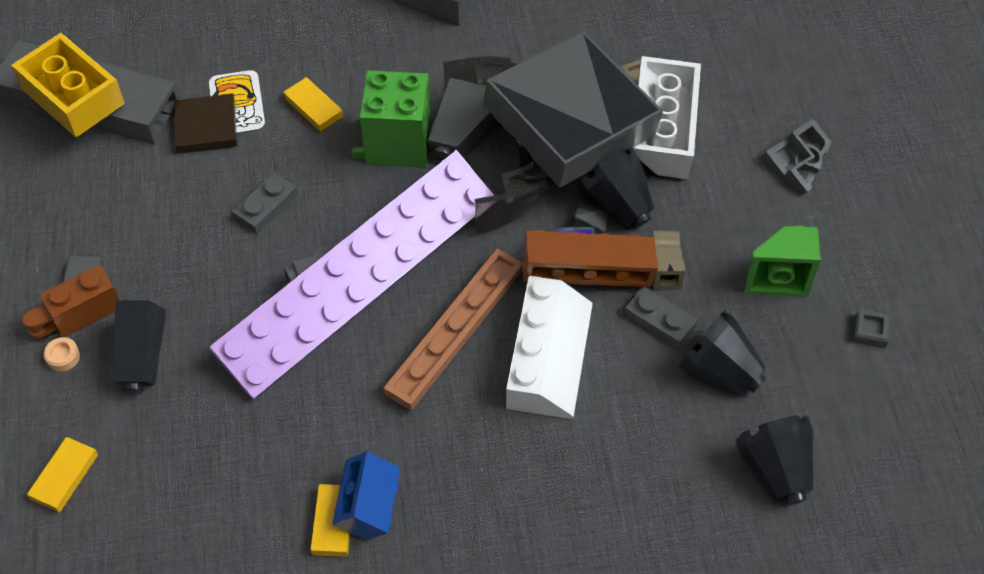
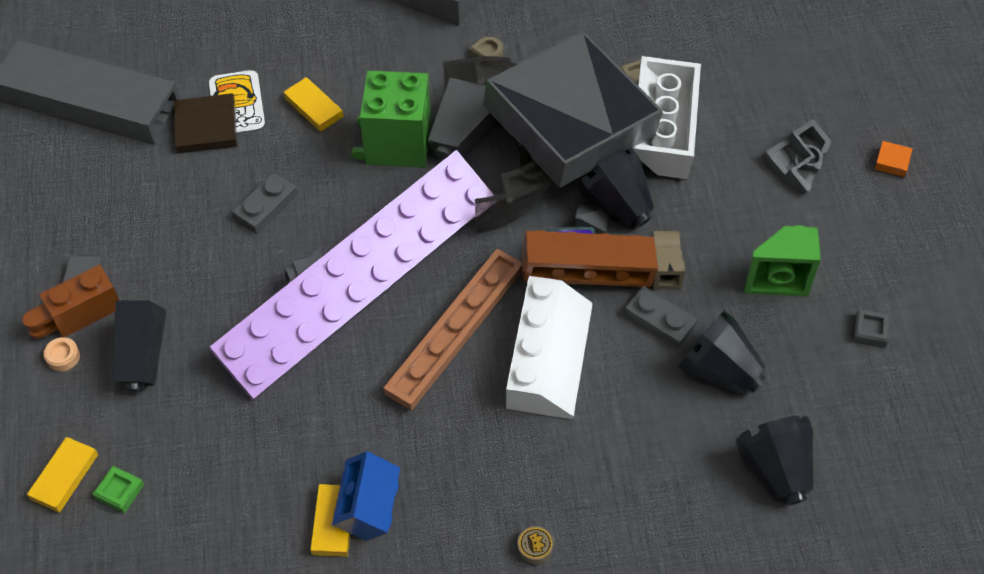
yellow brick [11,33,125,138] -> none
none -> bright green tile [92,466,144,514]
none -> dark tan tile [469,37,503,69]
none -> tile [517,526,554,565]
none -> orange tile [875,141,913,178]

